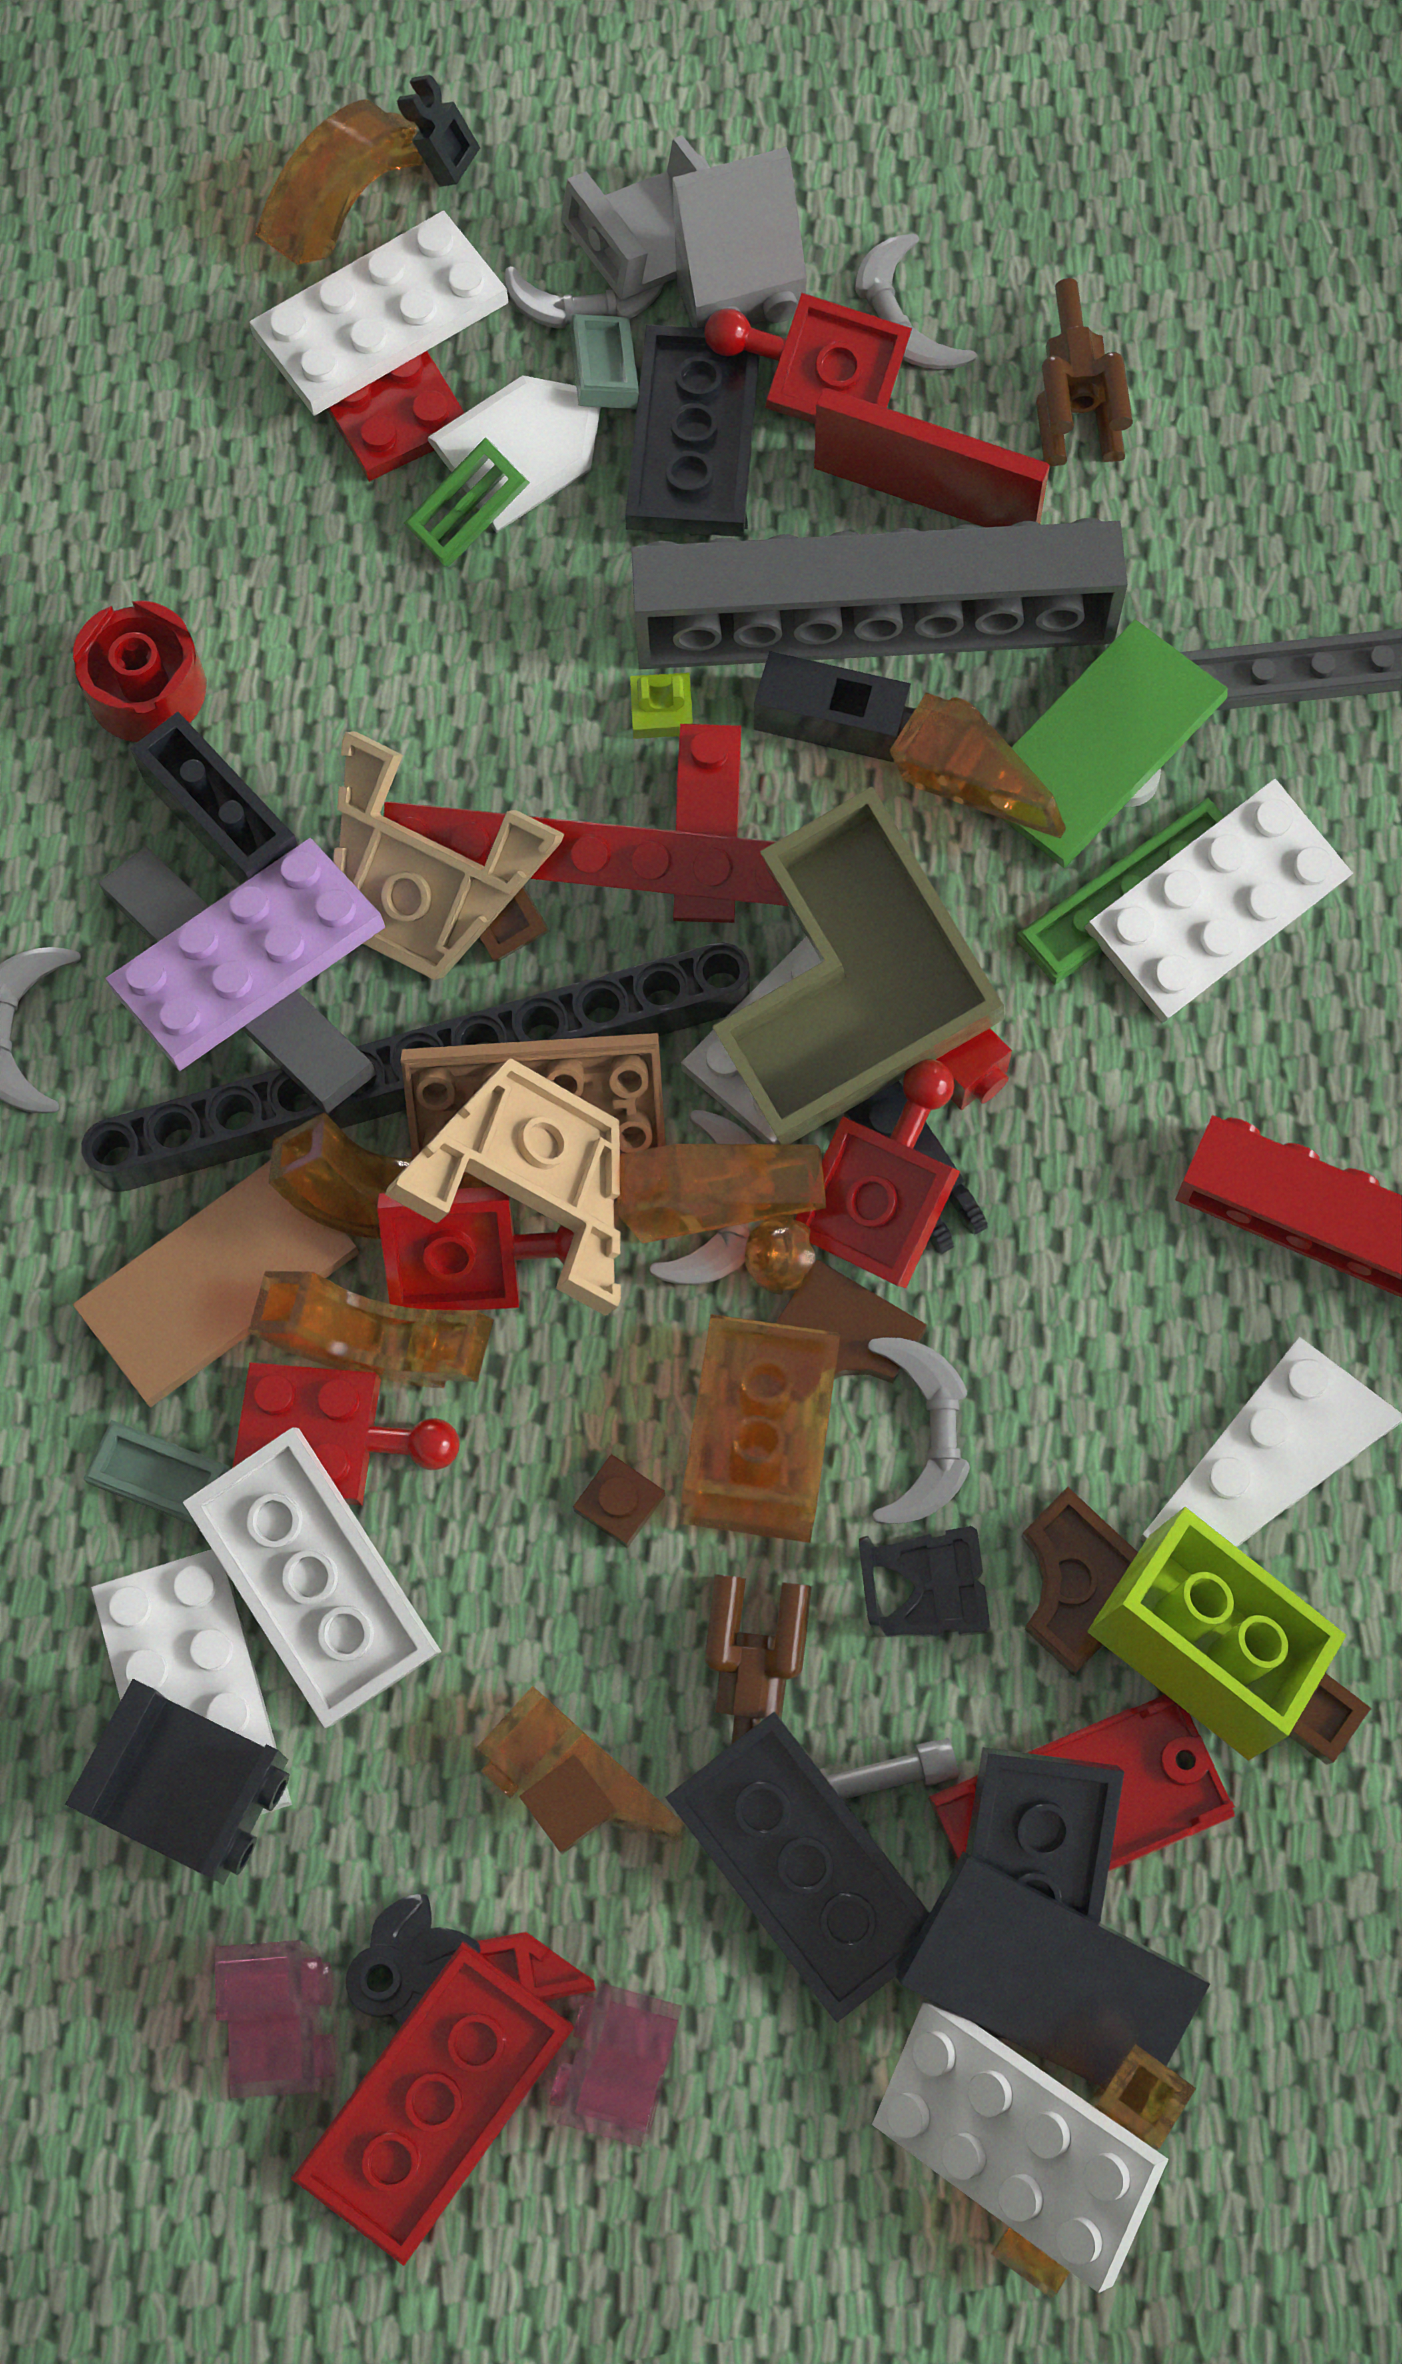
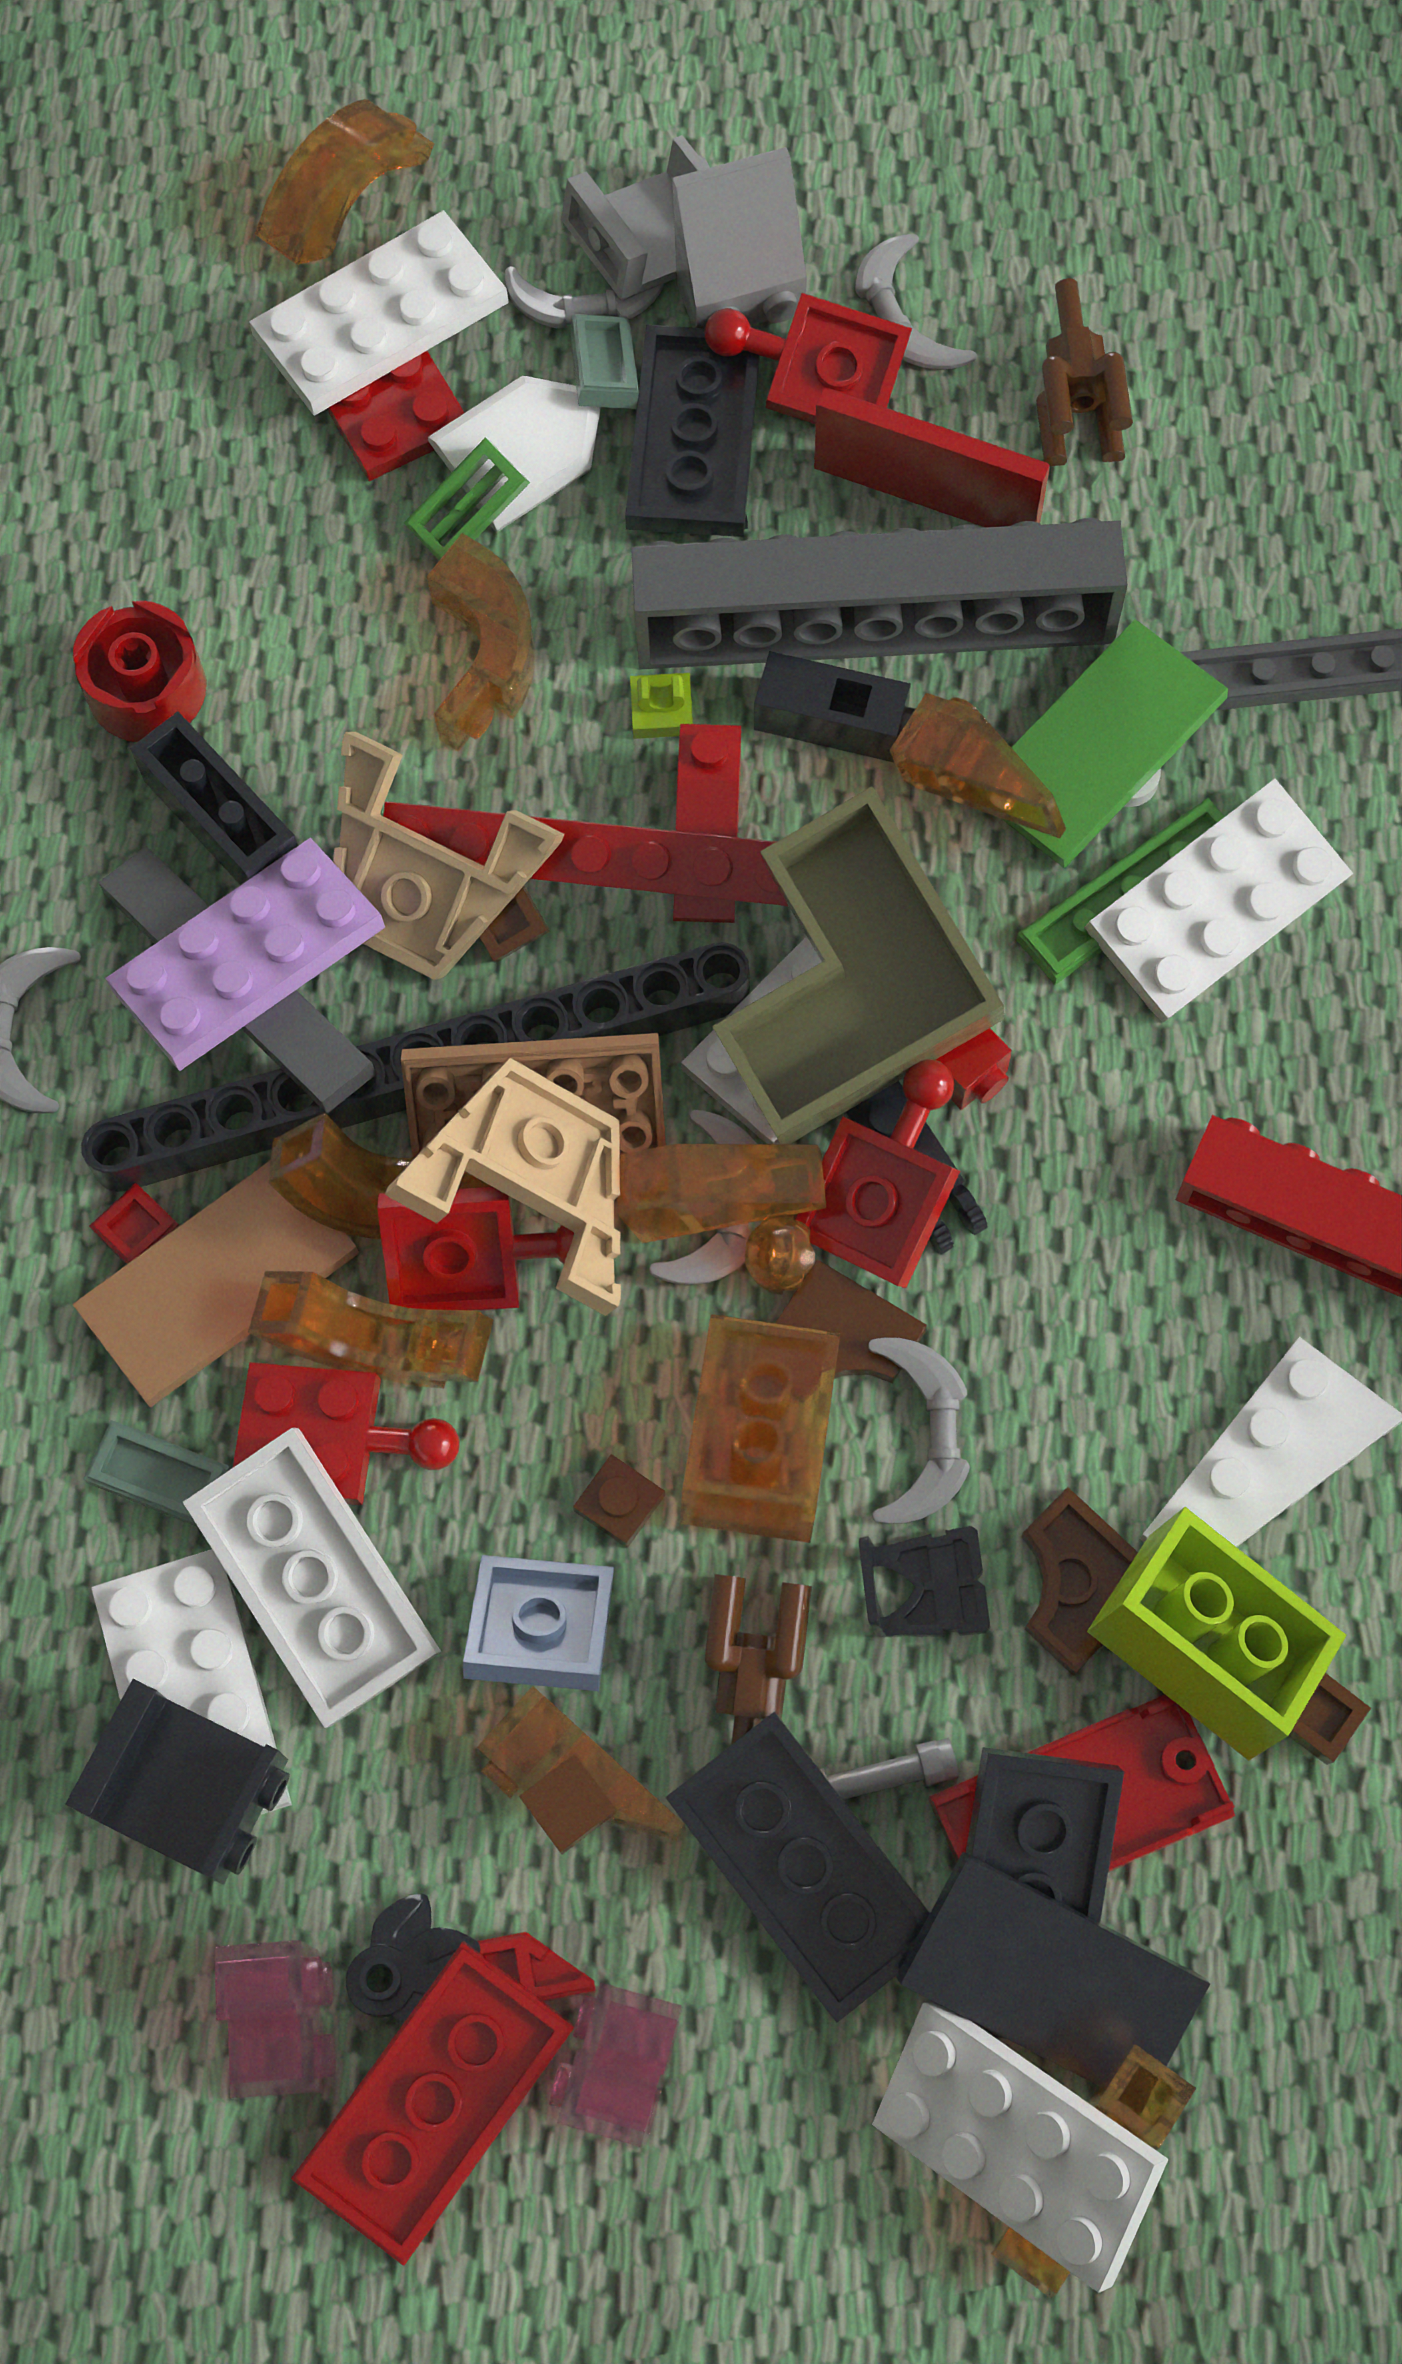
black plate [397,74,481,187] -> none
none -> red tile [89,1183,179,1265]
none -> clear orange arch [427,533,535,752]
none -> sand blue plate [463,1555,614,1691]

